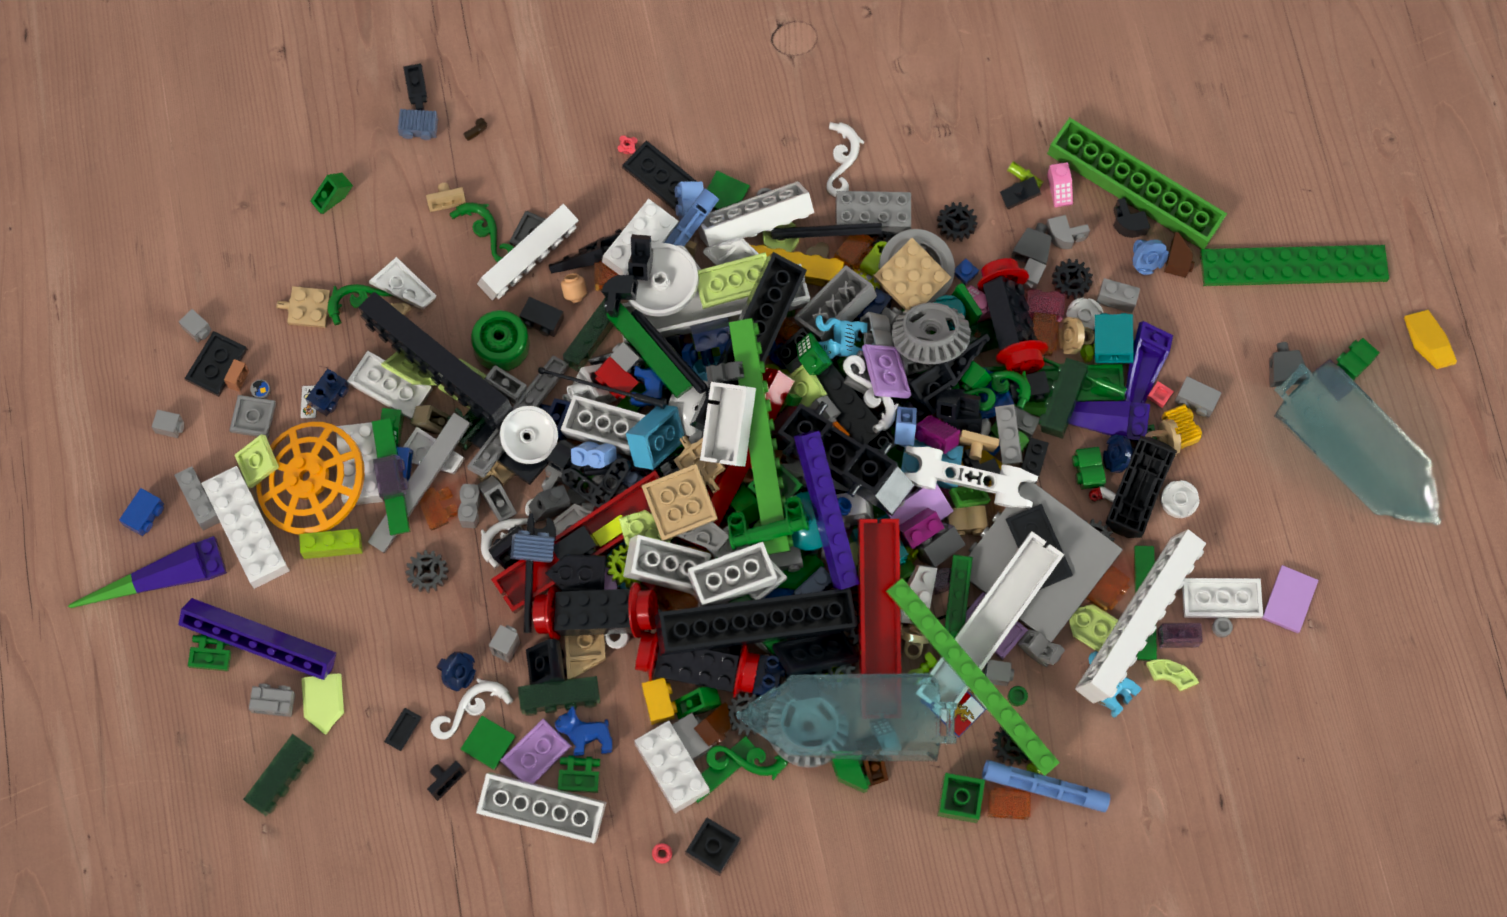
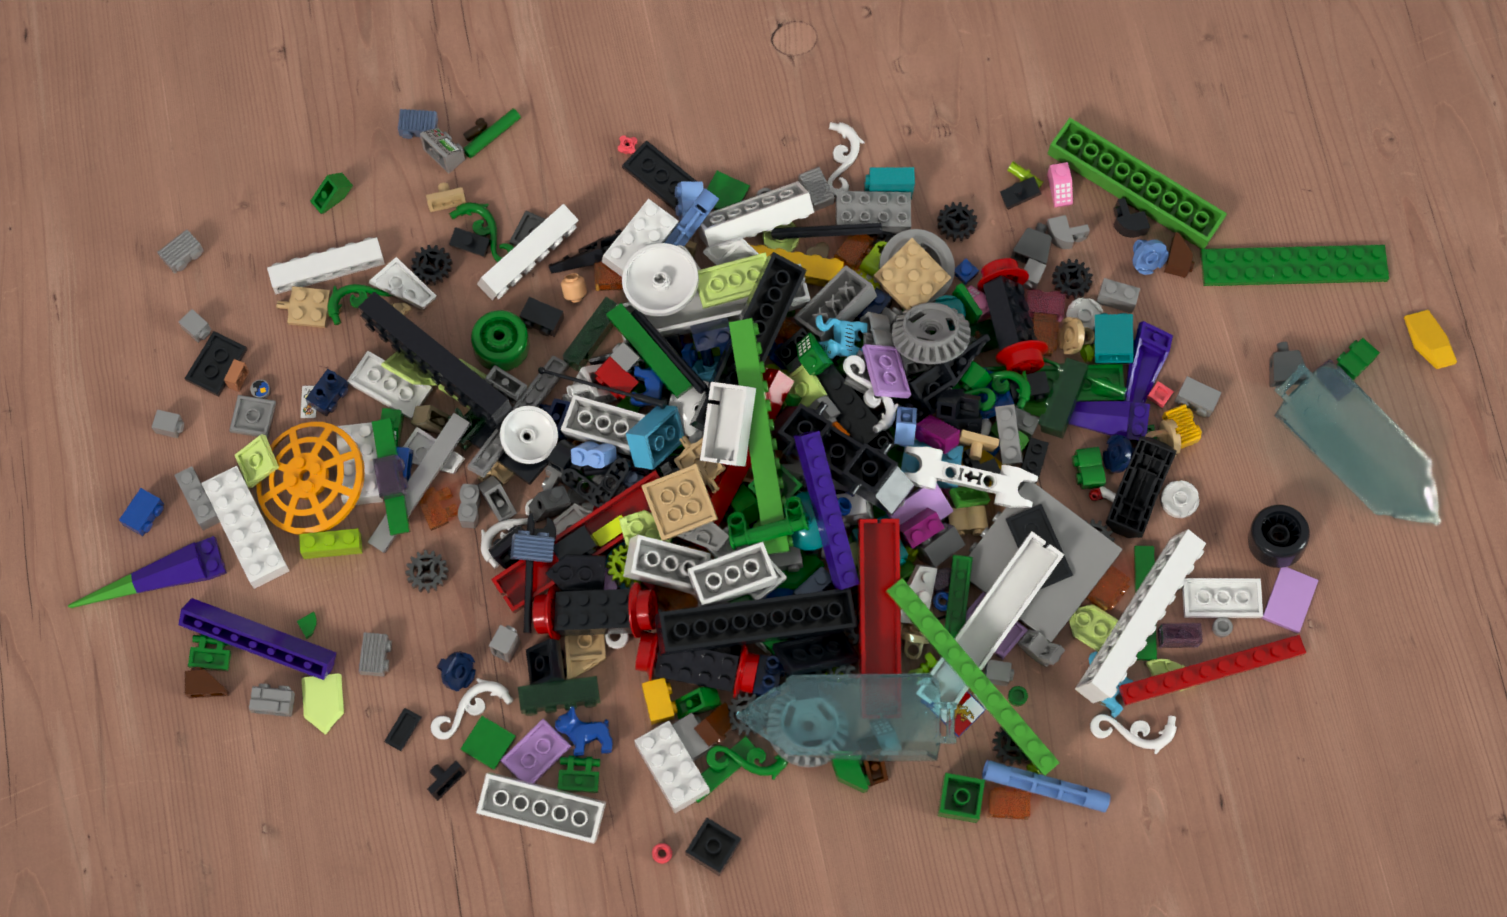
clear green brick [243,734,315,817] -> none
black hinge [403,64,428,111] -> none
black brick [601,275,638,318] -> none
black brick [628,234,653,281] -> none
dark grey leg [706,361,744,384] -> none
none -> light grey brick [157,229,204,273]
none -> reddish brown slope [185,667,229,698]
none -> white brick [267,237,385,294]
none -> green tile [297,612,317,639]
none -> light grey brick [359,632,392,677]
none -> black gear [411,245,453,285]
none -> light grey slope [420,128,465,173]
none -> black tile [449,227,491,257]
none -> green piece [463,108,521,159]
none -> light grey brick [798,167,835,212]
none -> teal brick [864,167,915,200]
none -> blue plate [933,592,948,611]
none -> white plant [1090,714,1177,754]
none -> red plate [1118,635,1306,706]
none -> black wheel [1248,505,1310,568]

